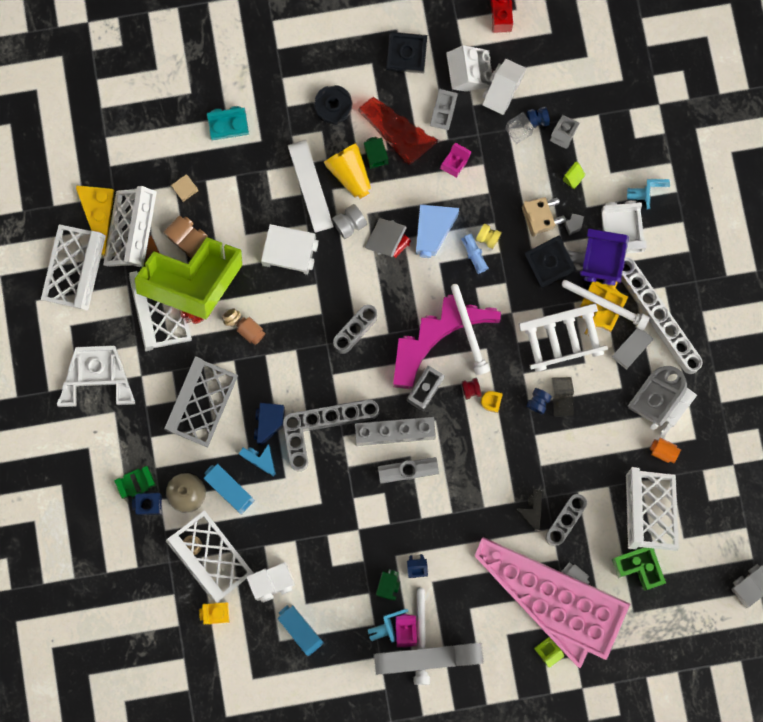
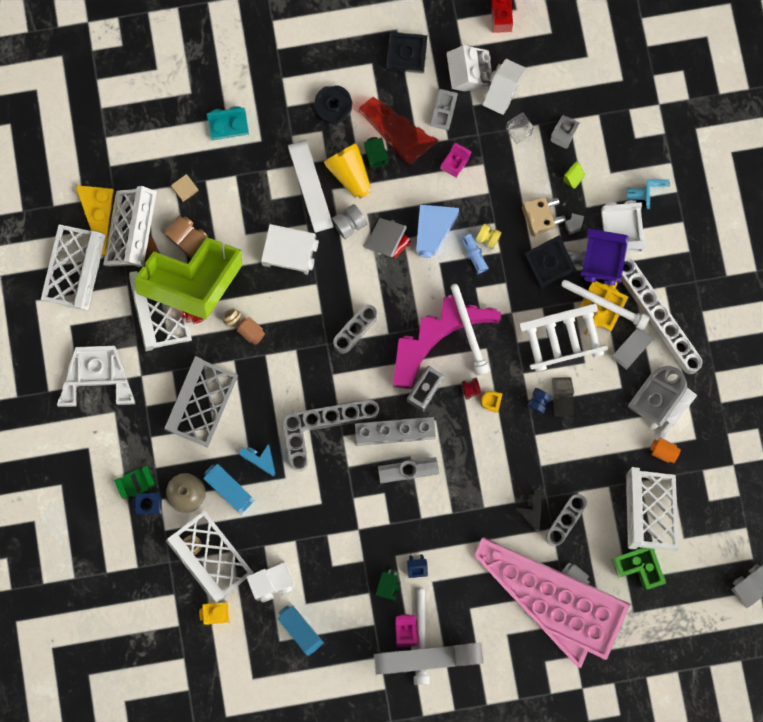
dark blue slope [254,403,285,445] -> none
medium azure bracket [368,609,409,643] -> none
dark blue wheel [527,107,550,129] -> none
lime slope [534,637,564,668] -> none

